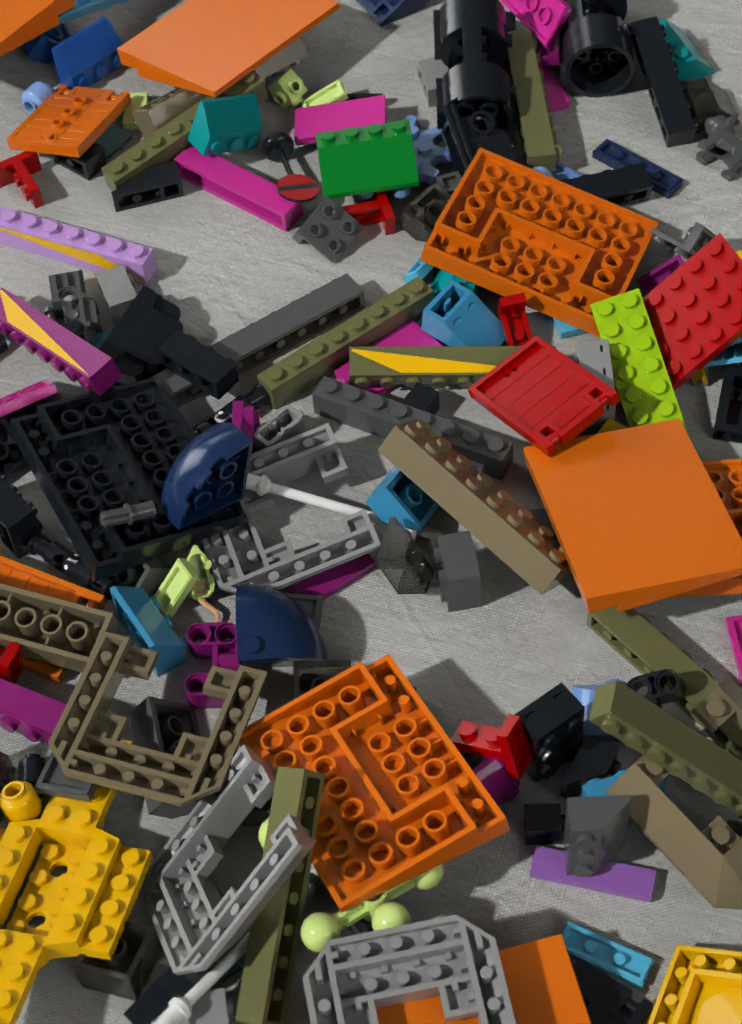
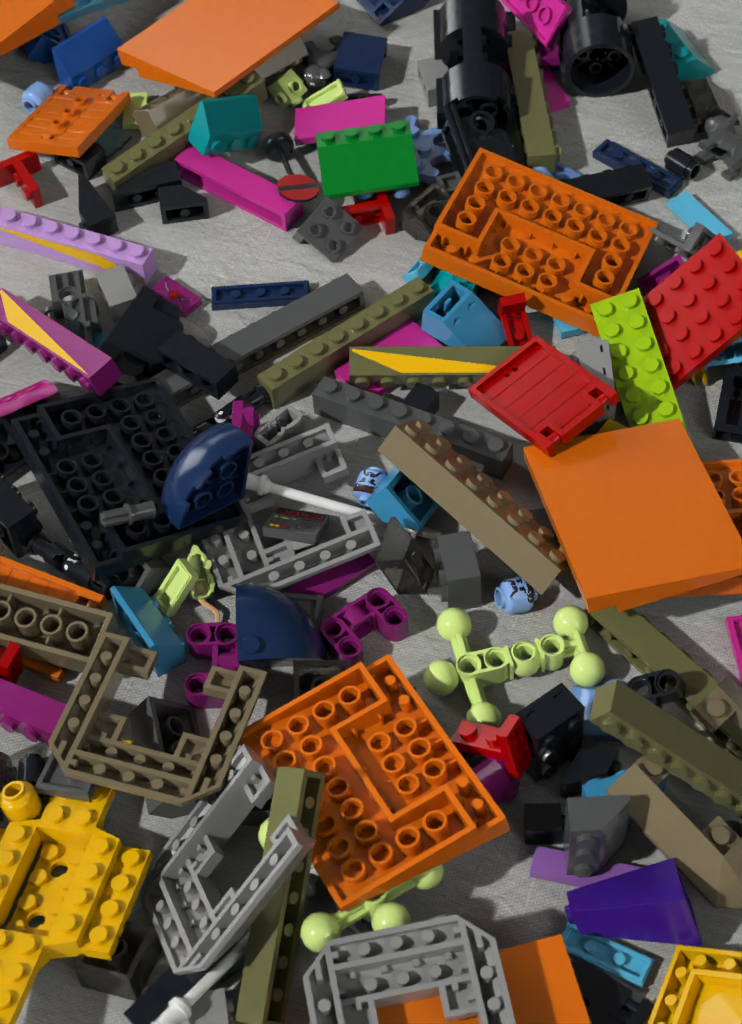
none -> black slope [78,173,119,236]
none -> magenta tile [150,276,202,318]
none -> black slope [158,185,210,225]
none -> dark blue tile [211,280,310,311]
none -> tile [263,507,330,545]
none -> dark grey animal [300,35,342,90]
none -> magenta beam [320,587,408,670]
none -> dark blue panel [333,31,388,91]
none -> light blue head [353,467,388,508]
none -> yellowish green piece [423,605,606,728]
none -> light blue head [494,577,538,614]
none -> dark purple slope [564,858,702,946]
none -> black brick [664,148,701,180]
none -> medium azure tile [667,191,733,241]

